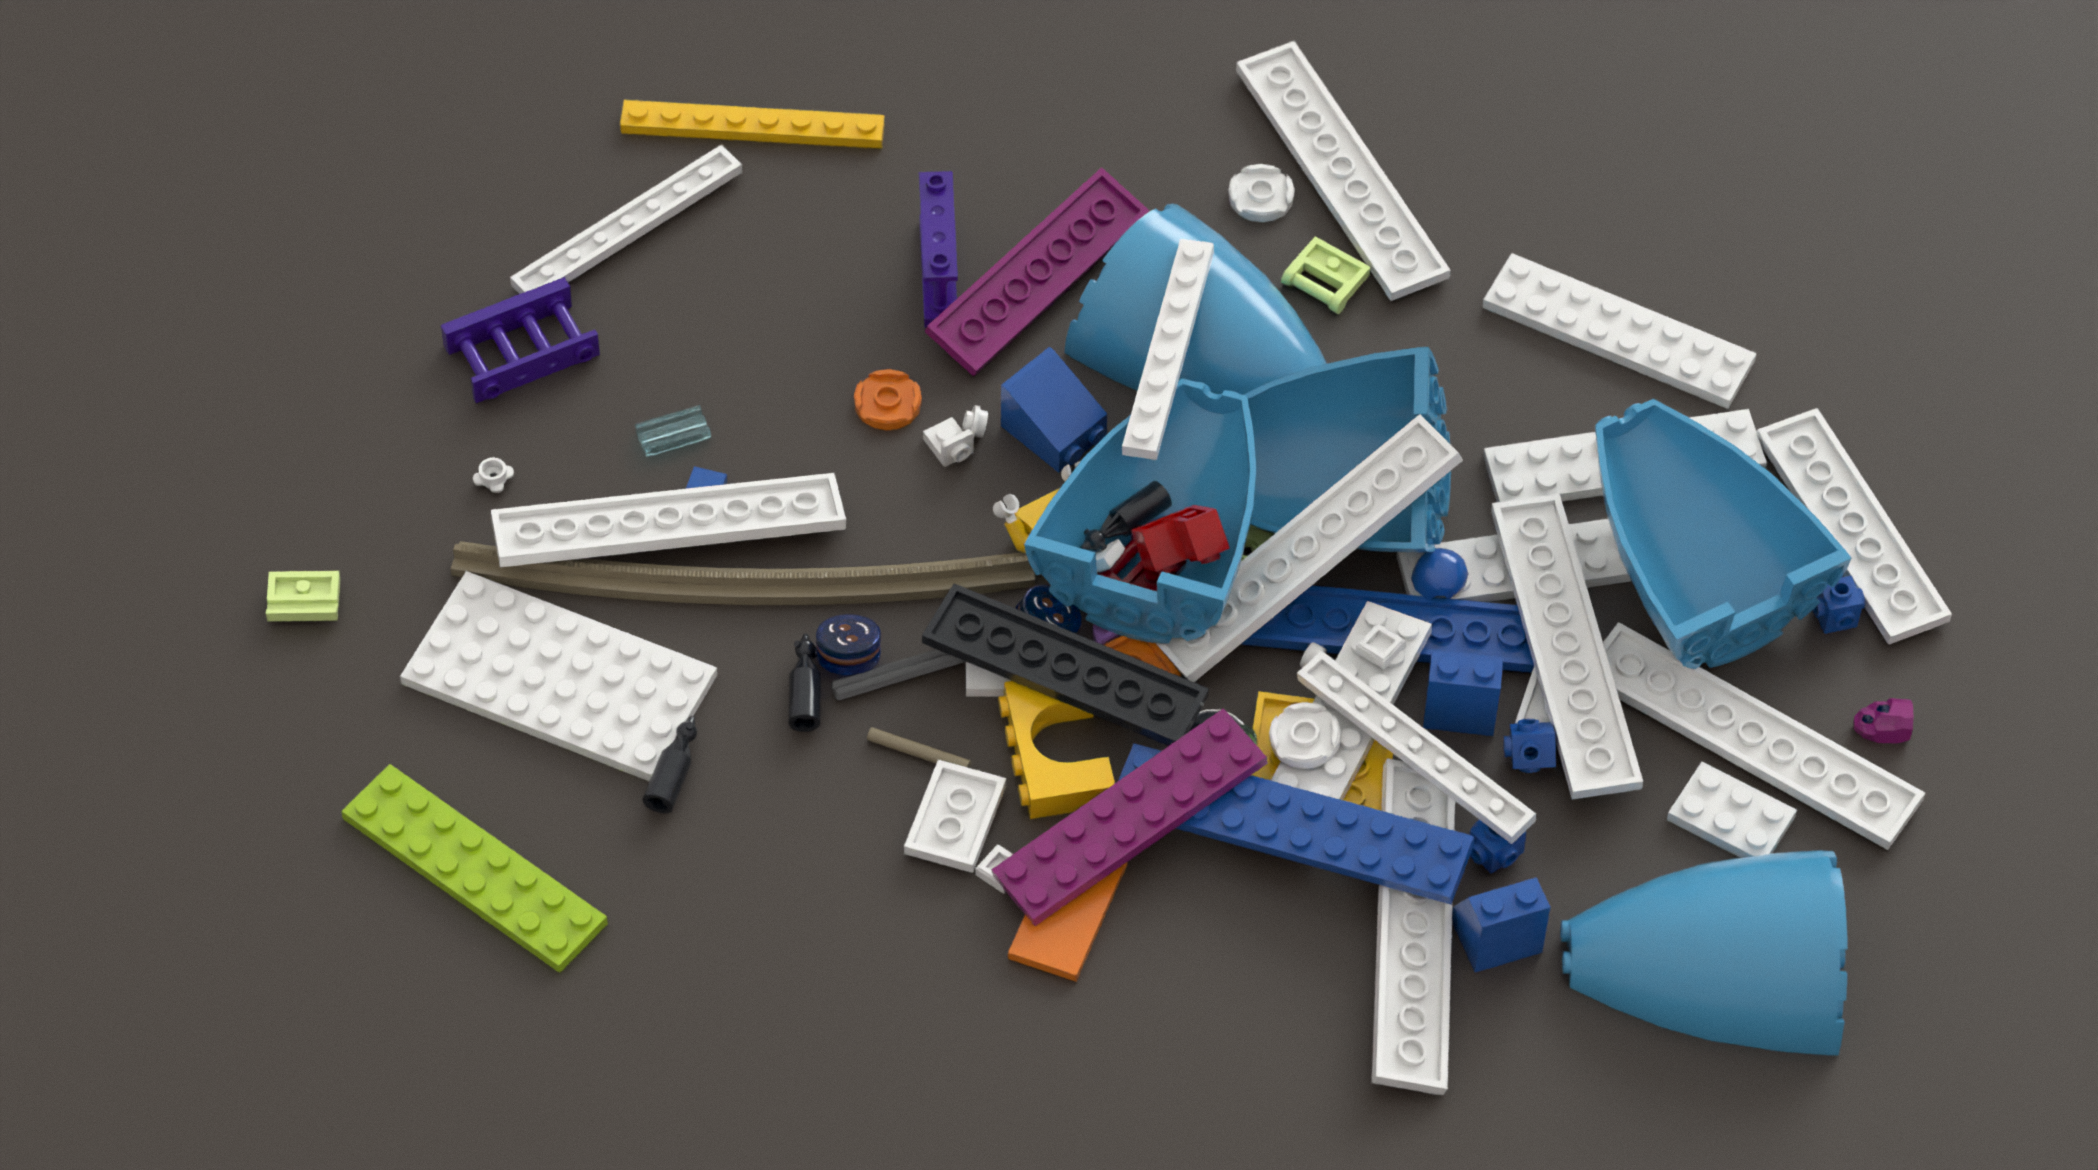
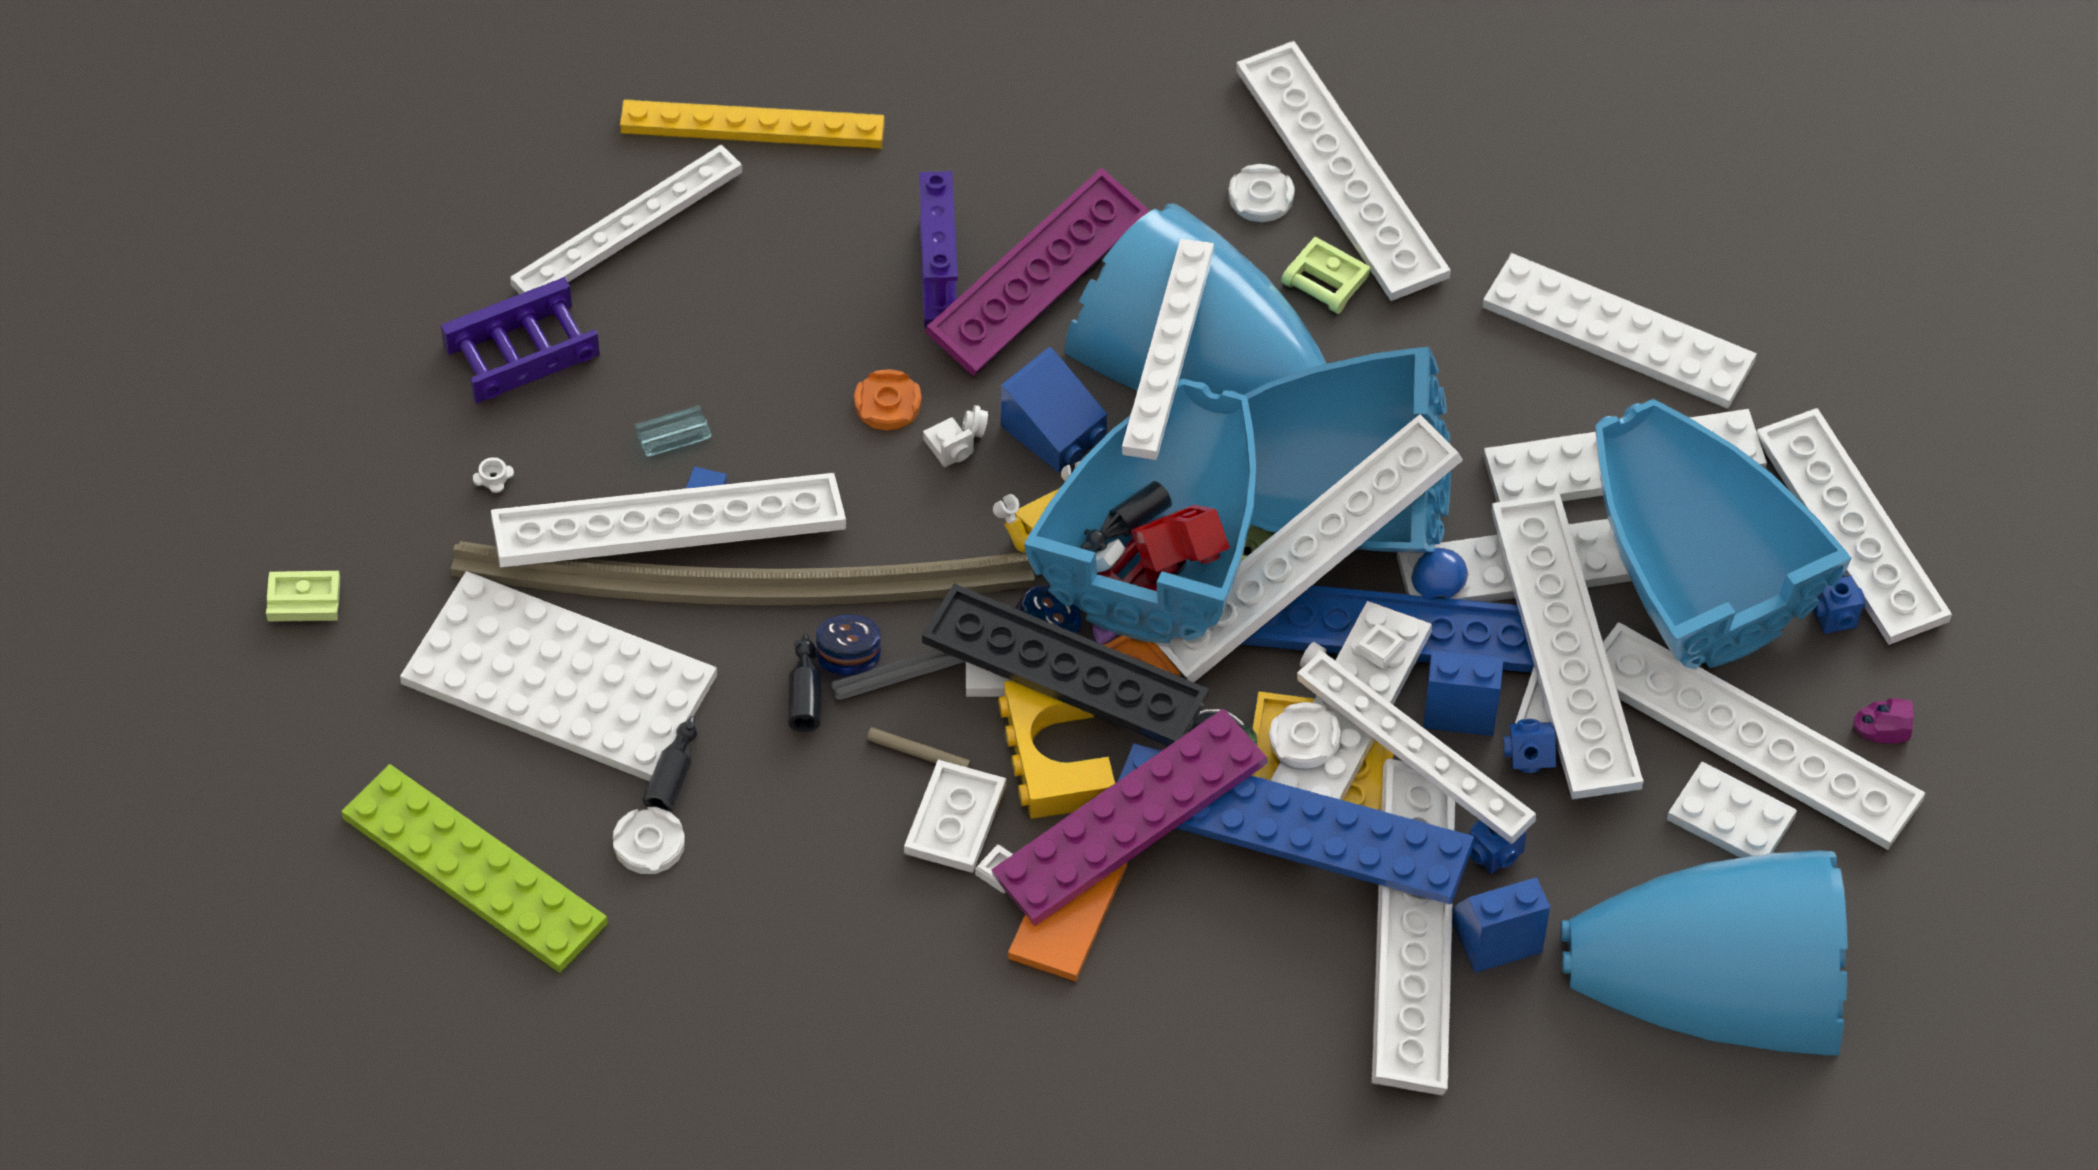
none -> white tile [613,807,685,874]

